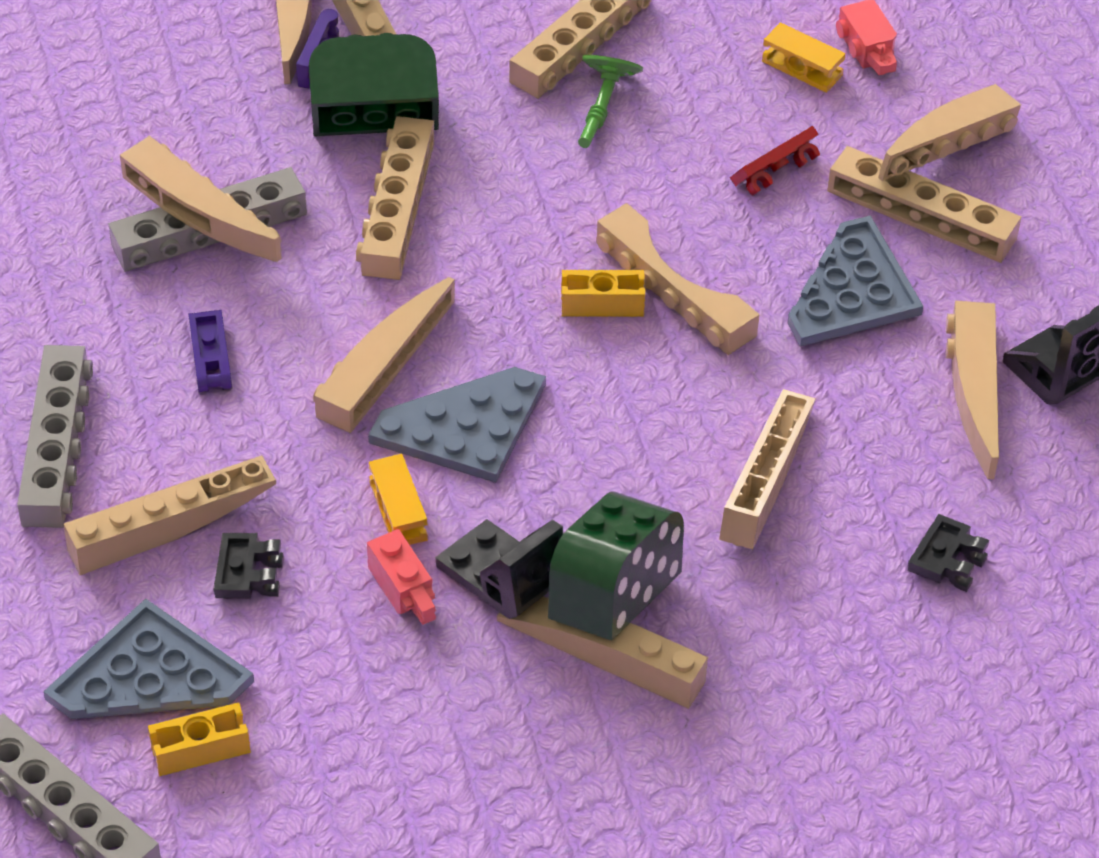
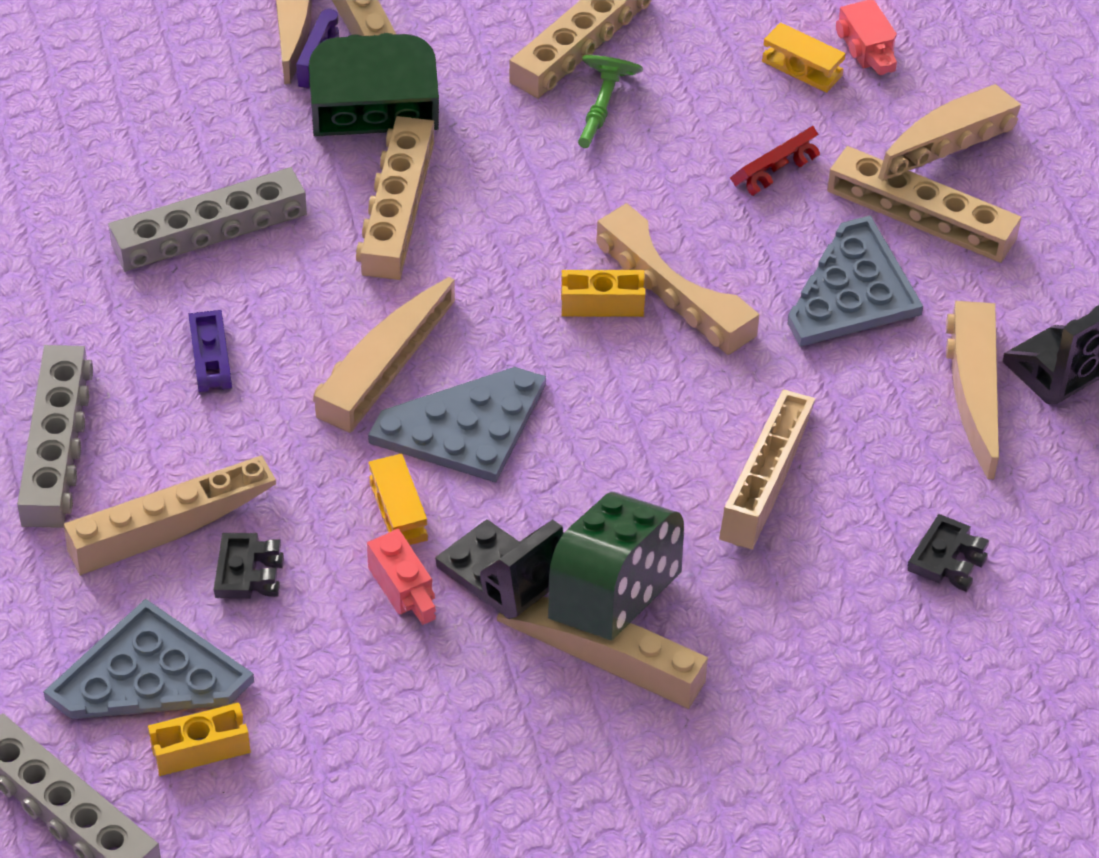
tan slope [120,136,282,262] -> none

